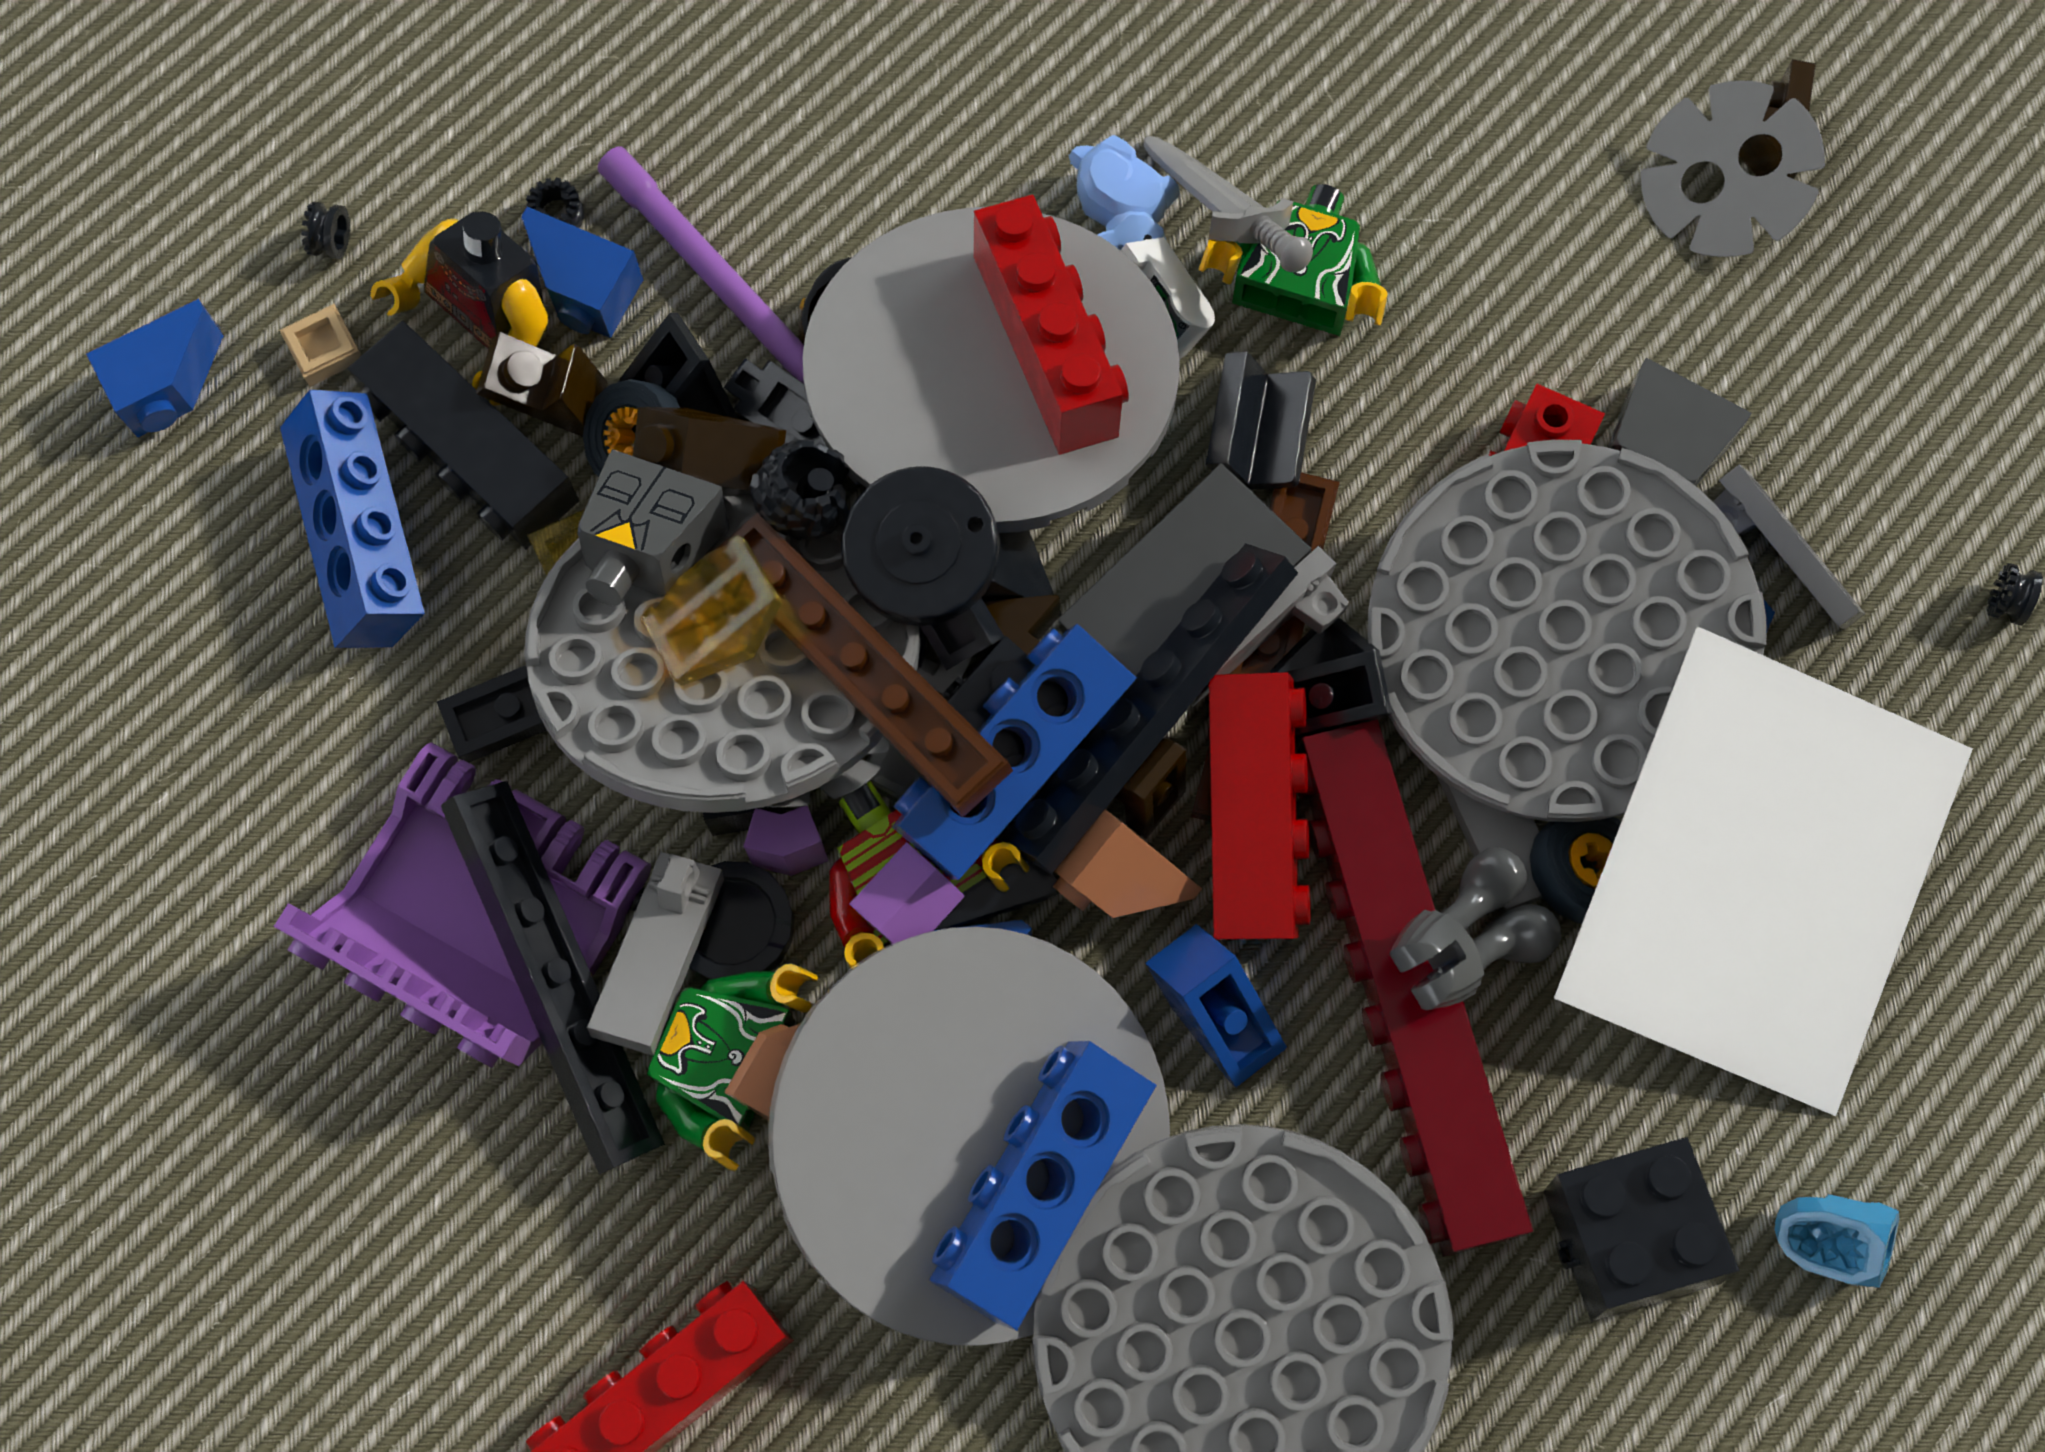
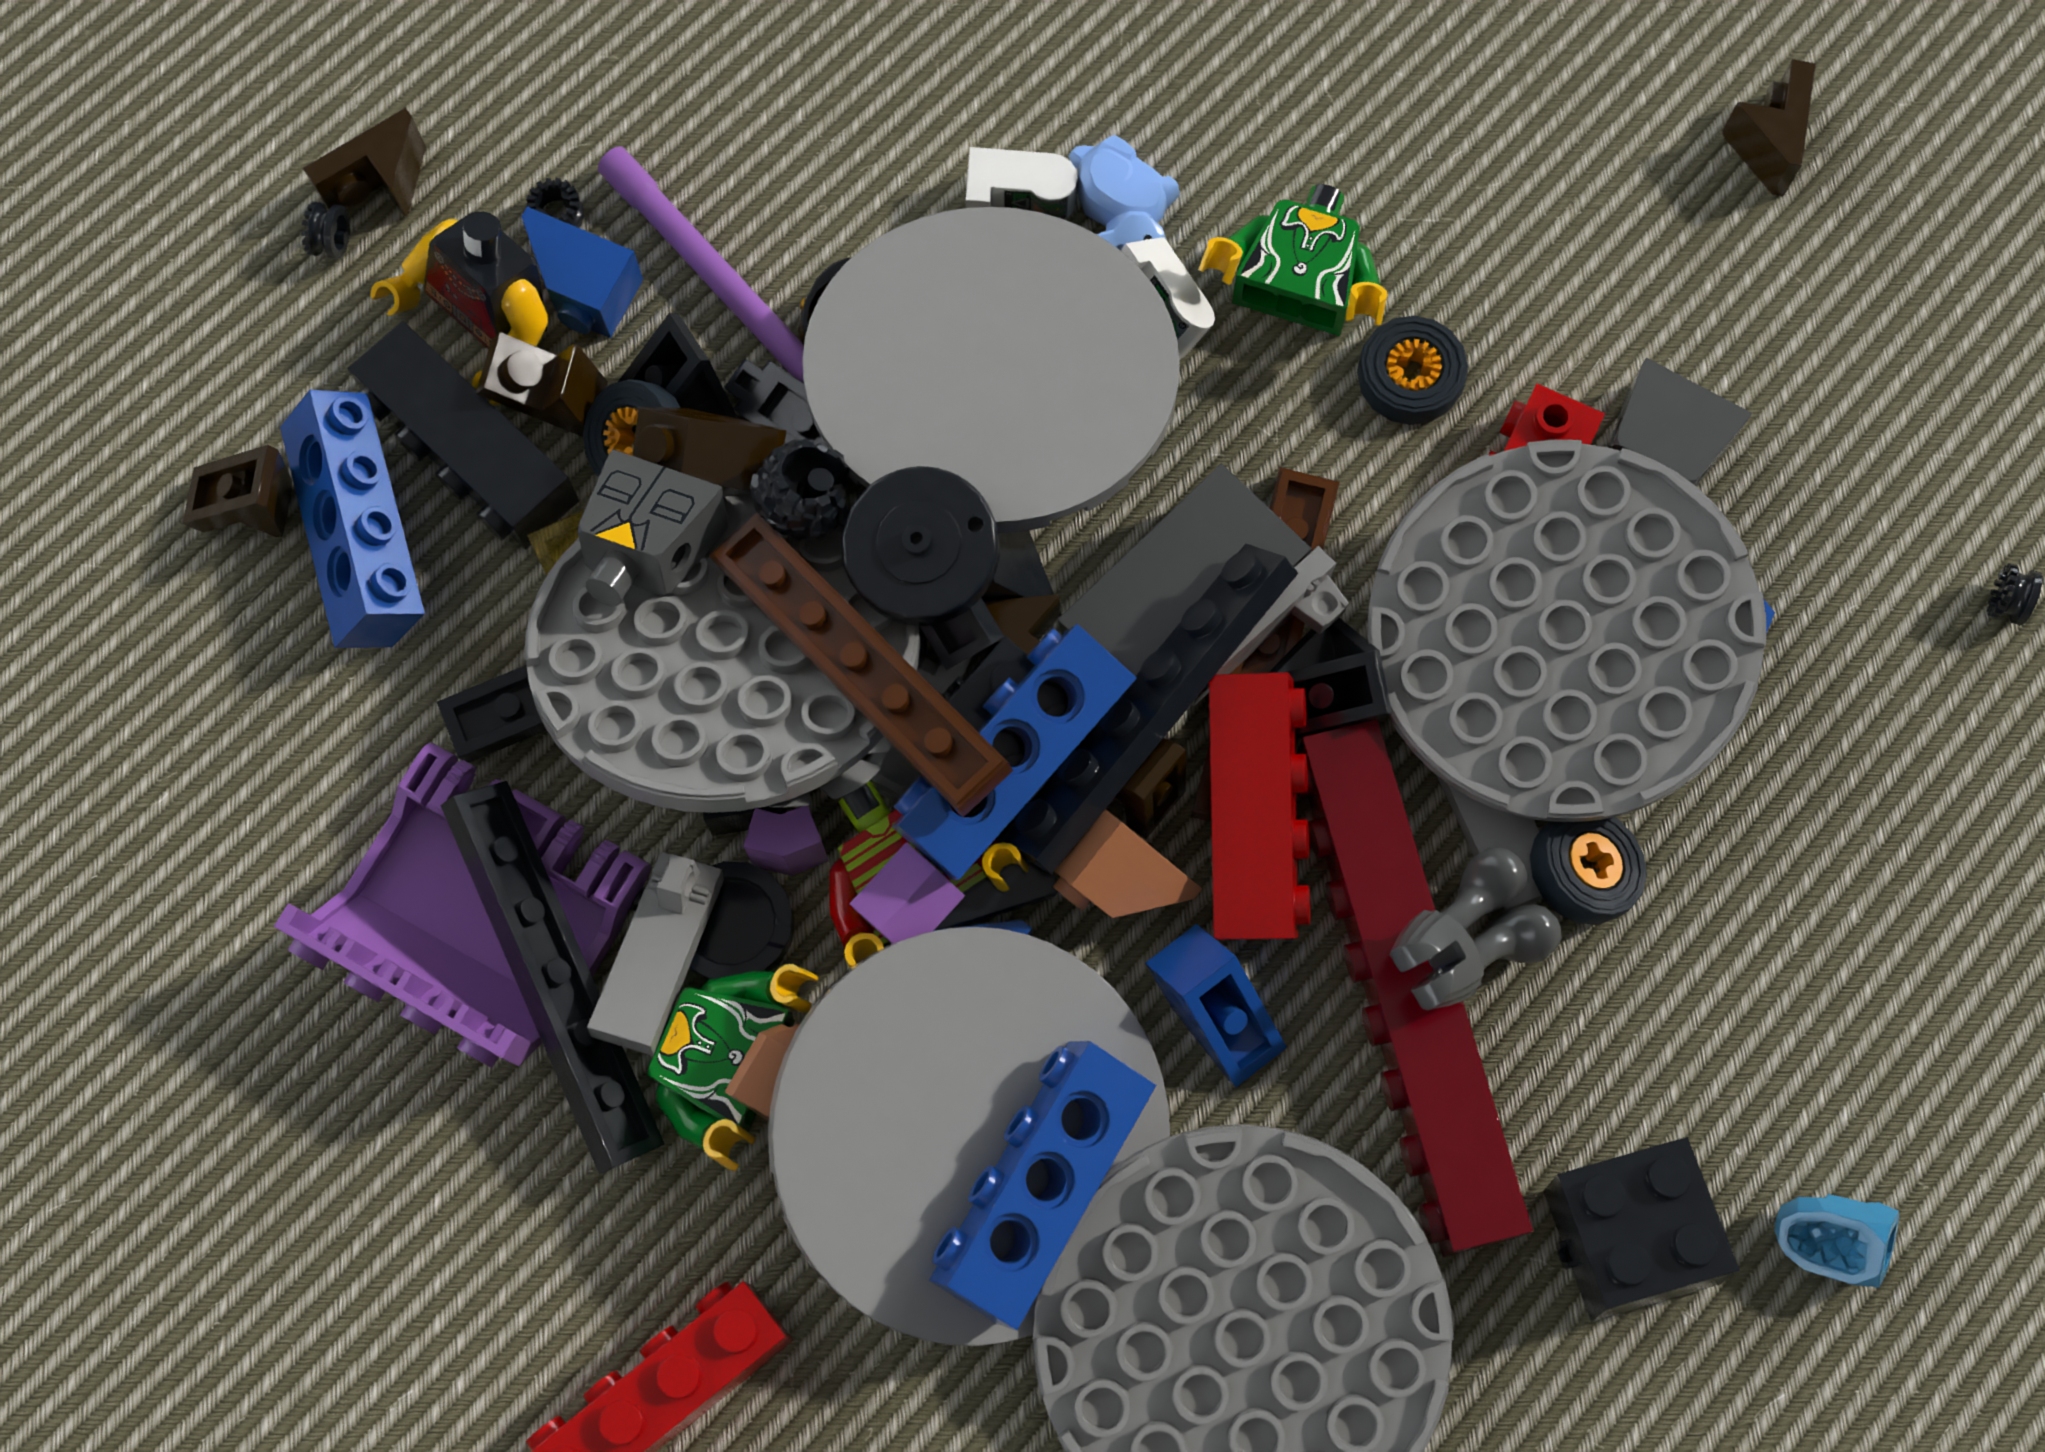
blue slope [86,299,223,438] -> none
tan tile [279,304,362,387] -> none
clear yellow slope [641,535,782,686] -> none
red brick [974,194,1129,455] -> none
light grey sword [1144,136,1313,272] -> none
black panel [1206,351,1316,490] -> none
white sticker [1554,626,1973,1116] -> none
light grey piece [1641,80,1825,257] -> none
light grey hinge [1713,464,1866,629] -> none
none -> dark brown slope [182,445,292,537]
none -> dark brown slope [303,107,426,217]
none -> white leg [966,147,1078,220]
none -> black bush [1357,316,1468,425]

